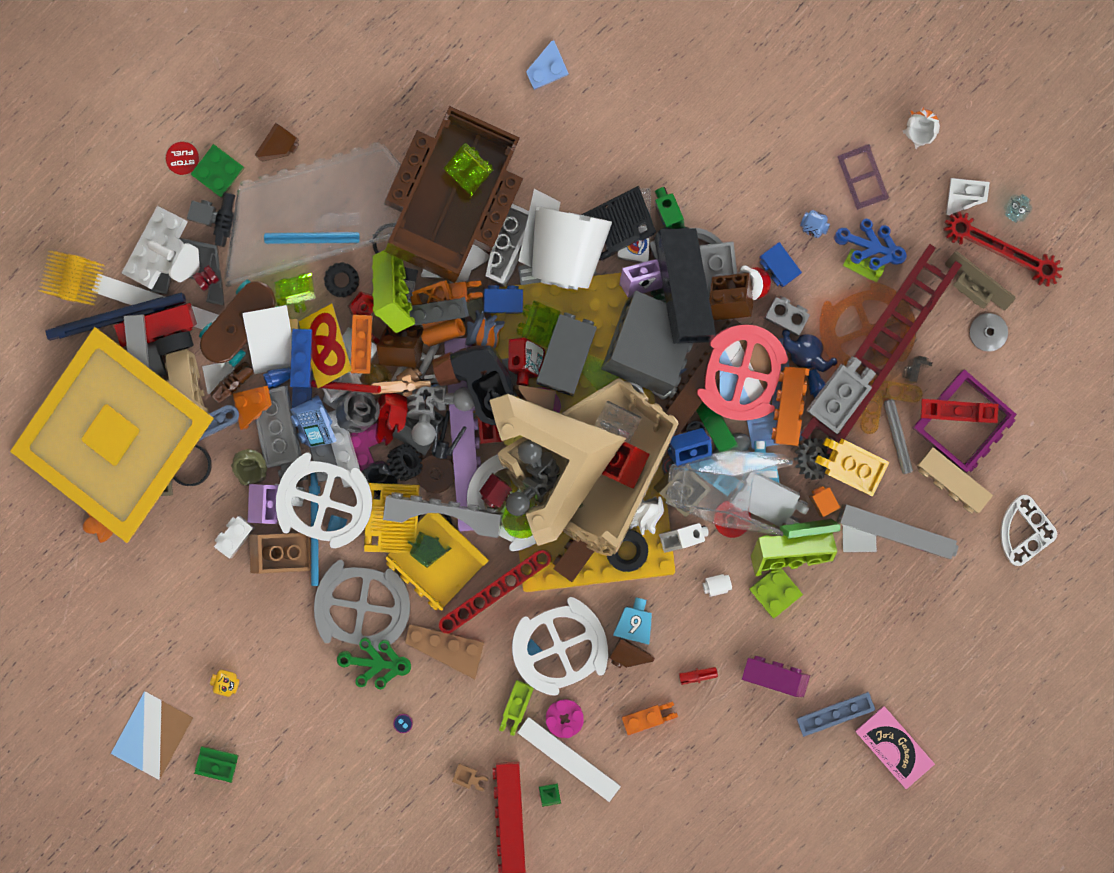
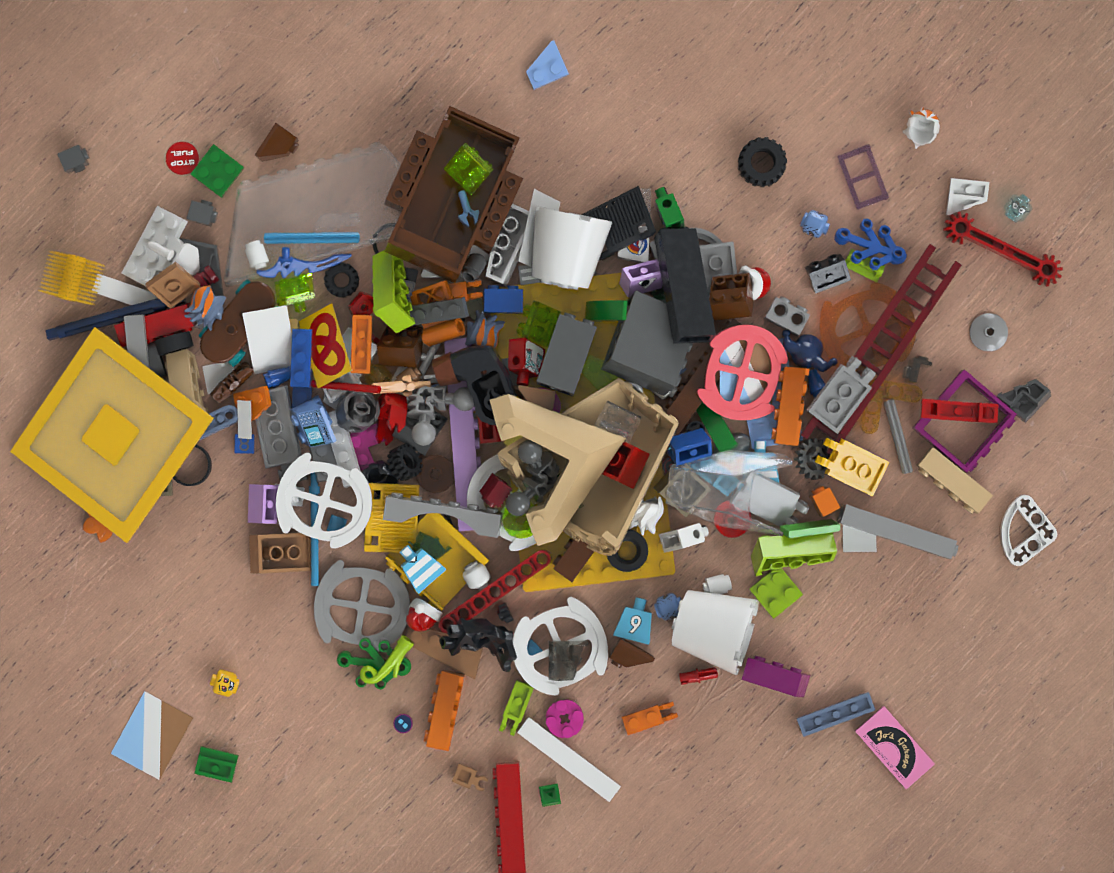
black hinge [213,193,235,247] -> none
white brick [214,516,255,559] -> none
olive hair [231,449,267,486] -> none
black plant [431,410,466,459] -> none
blue brick [760,242,802,288] -> none
dark tan bracket [945,251,1016,310] -> none
none -> dark grey brick [57,145,90,173]
none -> medium nougat tile [145,261,200,309]
none -> sand blue hair [184,286,226,331]
none -> blue tile [235,434,255,454]
none -> white sticker [237,400,252,439]
none -> white brick [245,240,269,270]
none -> piece [257,247,352,278]
none -> lime plant [360,635,414,684]
none -> torso [399,545,446,594]
none -> piece [405,598,443,632]
none -> orange wedge [424,670,465,751]
none -> black hips [439,618,517,672]
none -> medium blue bar [458,190,479,227]
none -> dark grey brick [461,253,487,282]
none -> white head [462,561,491,591]
none -> black plate [497,603,514,623]
none -> clear smoke slope [549,640,588,681]
none -> green slope [585,300,627,322]
none -> medium blue head [654,593,682,621]
none -> white cone [672,590,759,675]
none -> black tyre [738,137,787,187]
none -> bracket [805,254,851,294]
none -> dark grey slope [997,379,1051,423]

